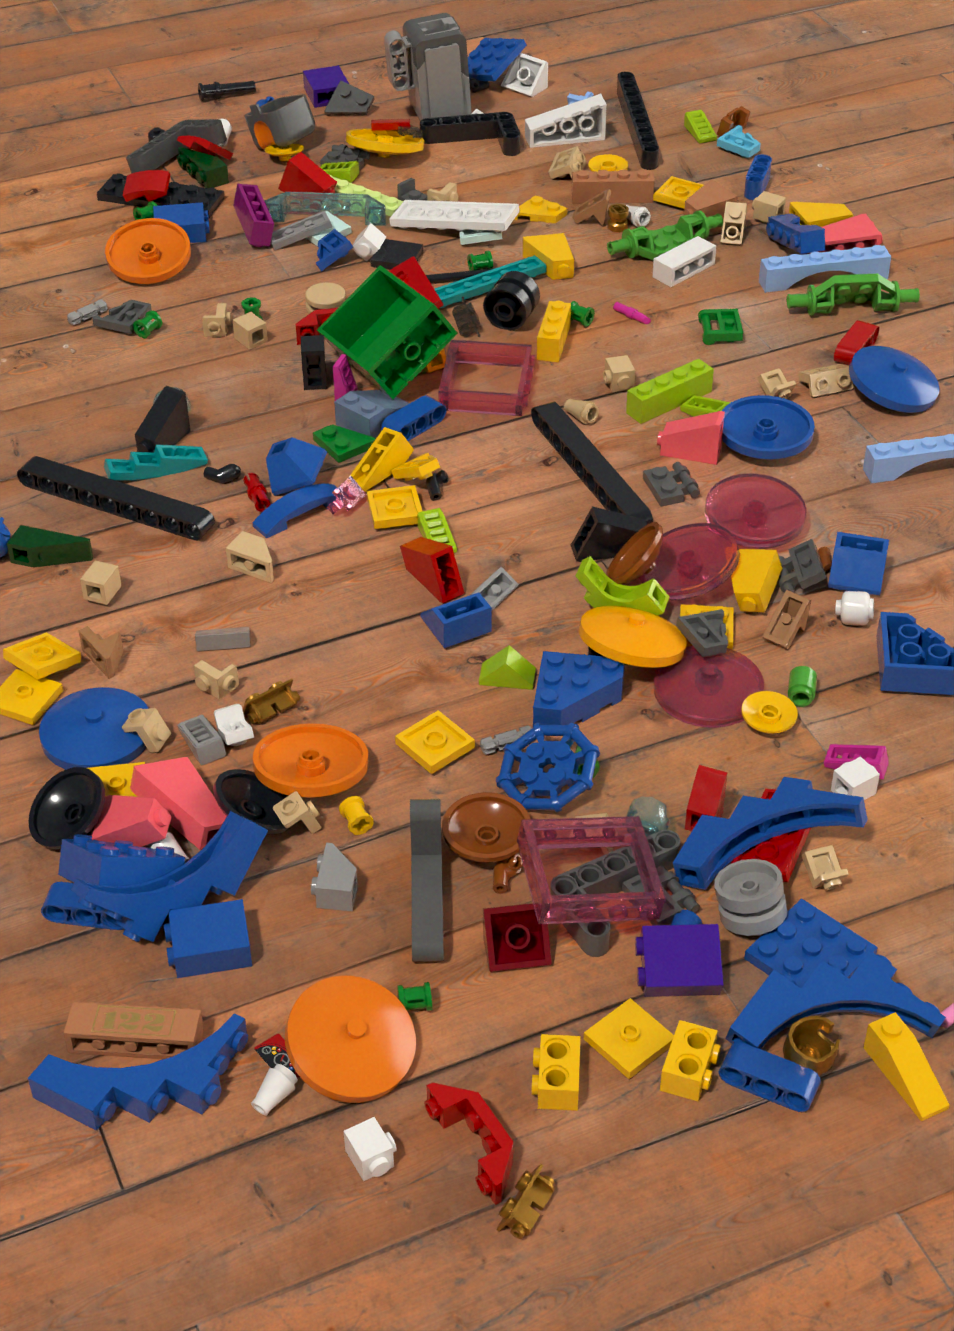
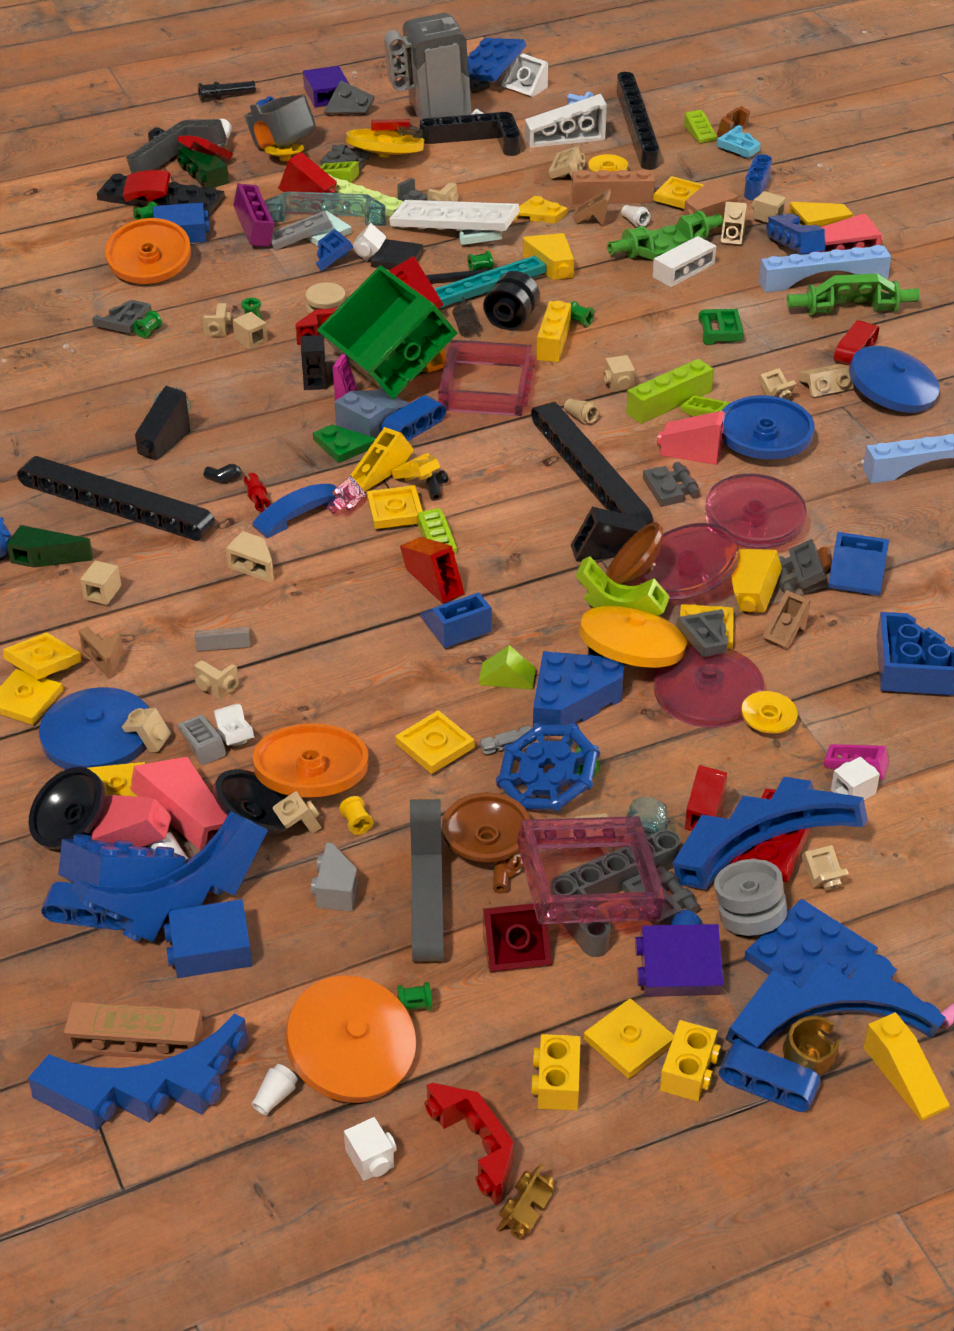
light grey axle [67,299,108,326] -> none
teal slope [104,445,208,480] -> none
pearl gold hinge [243,679,300,724] -> none
sticker [254,1034,301,1079] -> none
blue slope [266,437,327,496] -> none
light grey slope [471,567,519,610] -> none
pearl gold wheel [608,204,629,232] -> none
dark pink piece [613,302,651,324] -> none
bright green brick [787,666,817,707] -> none
white head [835,591,874,626] -> none

